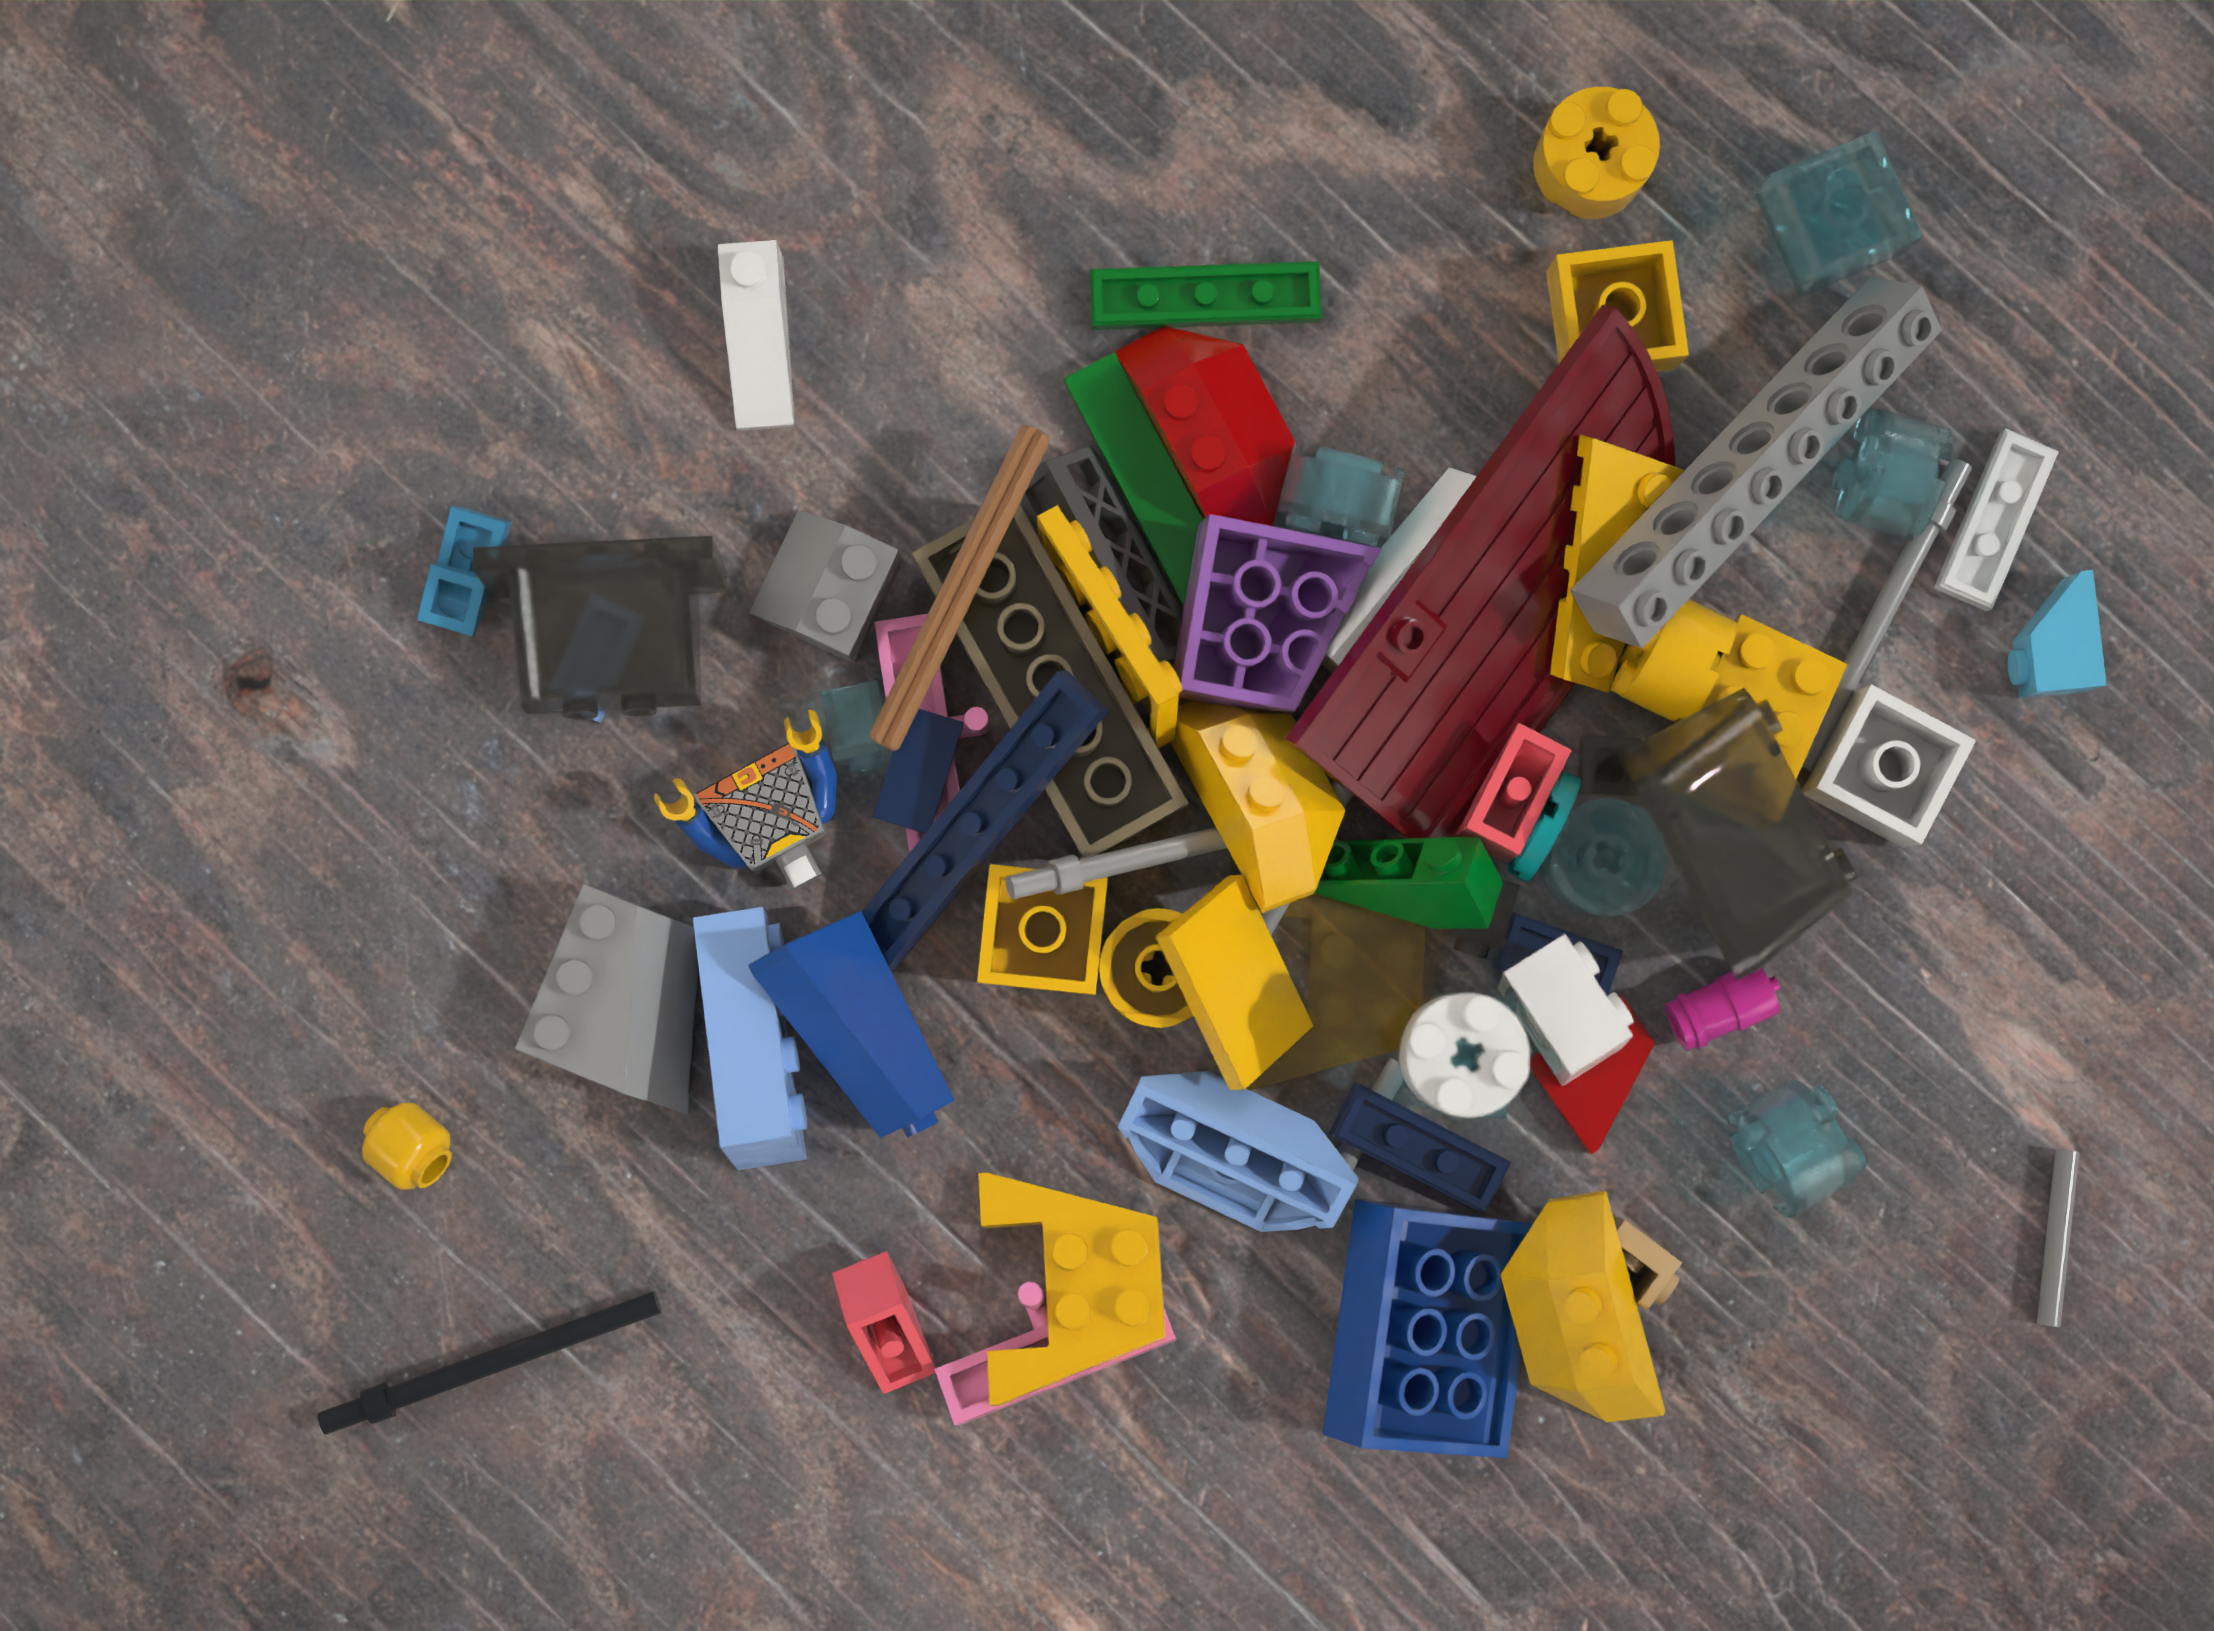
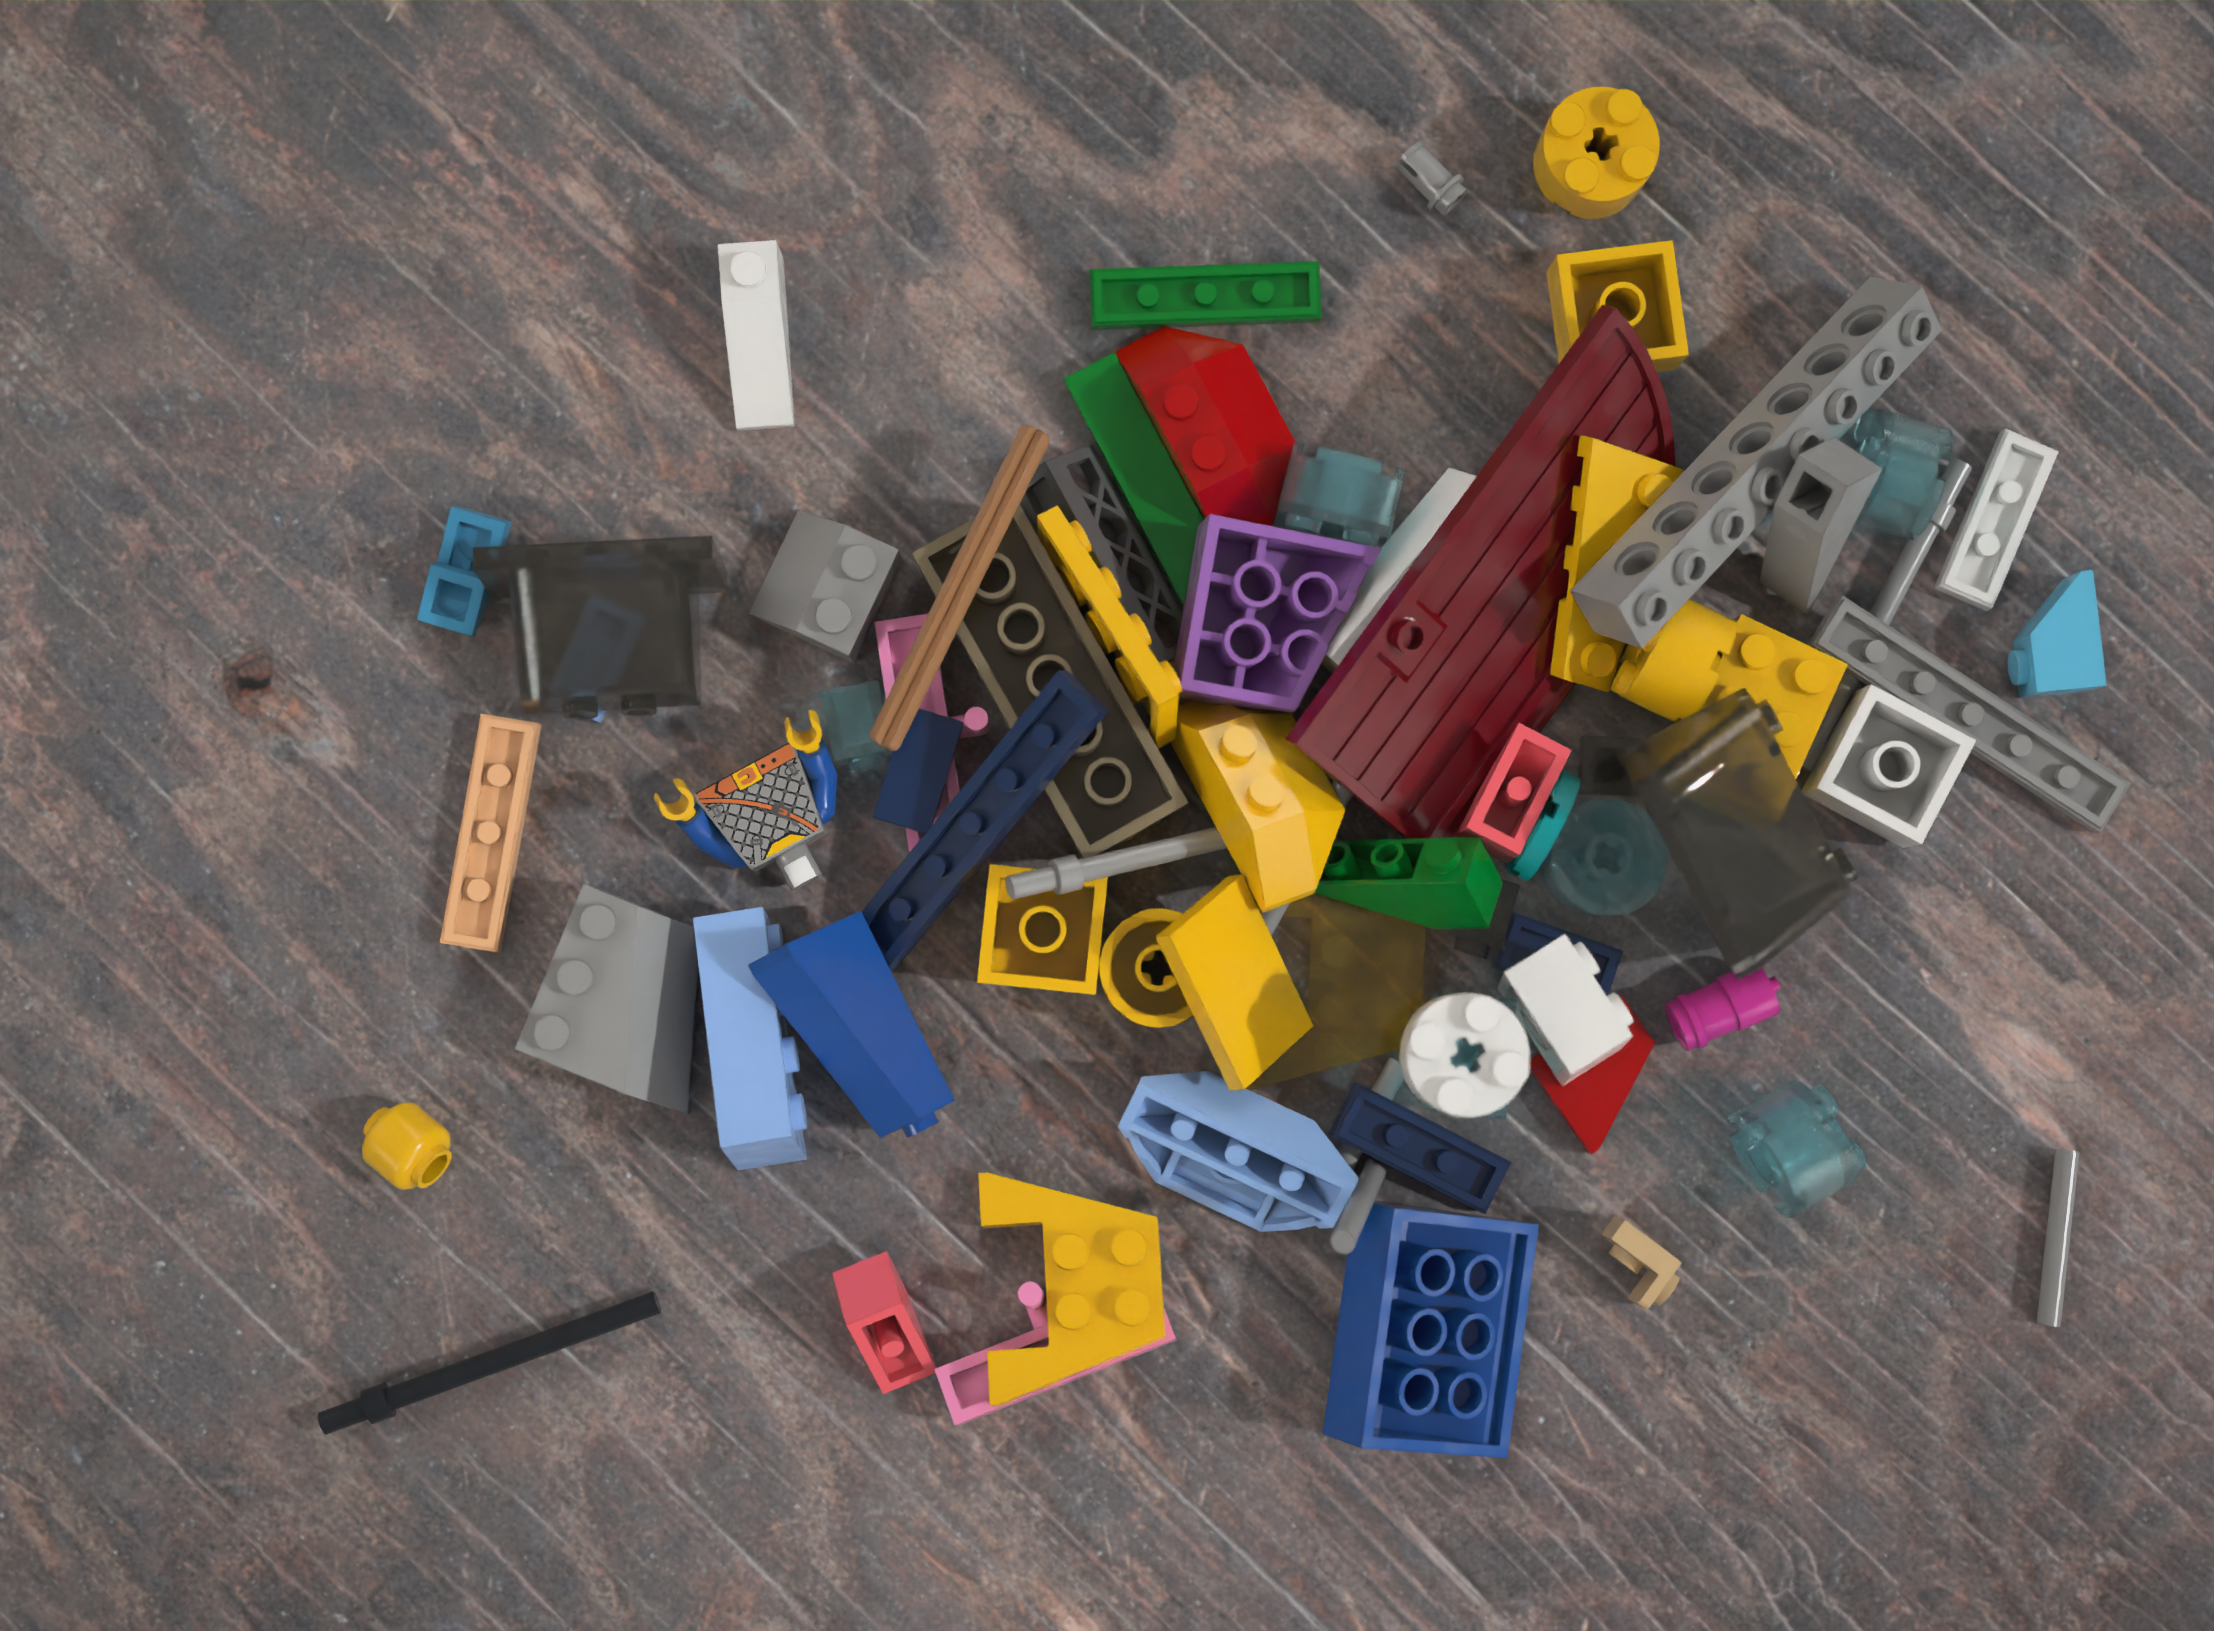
yellow wedge [1500,1190,1665,1422] -> none
clear light blue brick [1754,130,1923,297] -> none
none -> light nougat tile [440,714,542,953]
none -> light grey bar [1331,1156,1388,1254]
none -> light grey pin [1394,141,1468,216]
none -> light grey slope [1759,438,1882,614]
none -> light grey tile [1807,595,2131,833]

